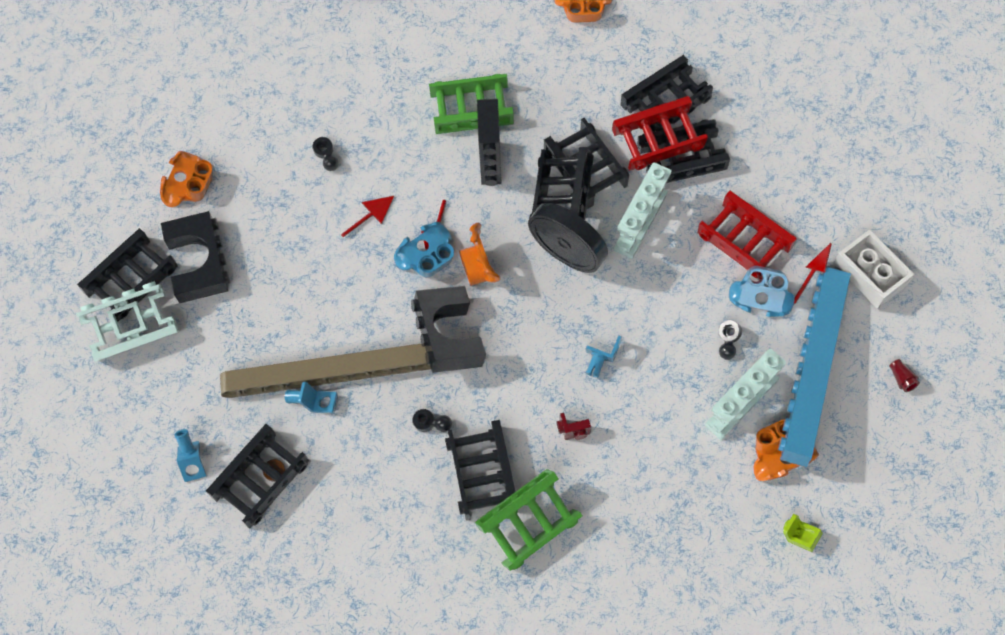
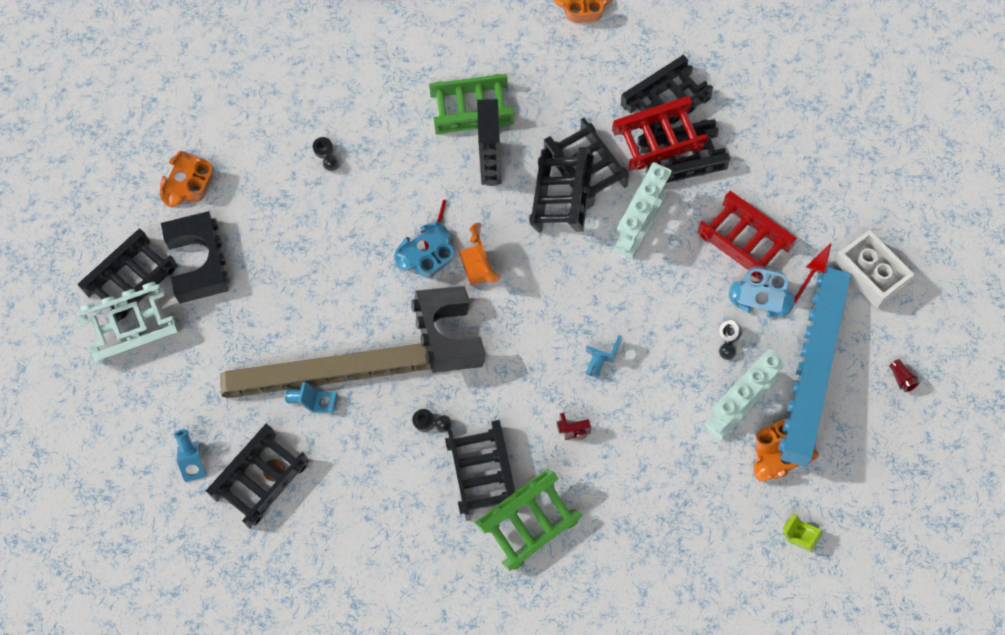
red piece [341,196,394,237] -> none
black brick [528,203,608,273] -> none

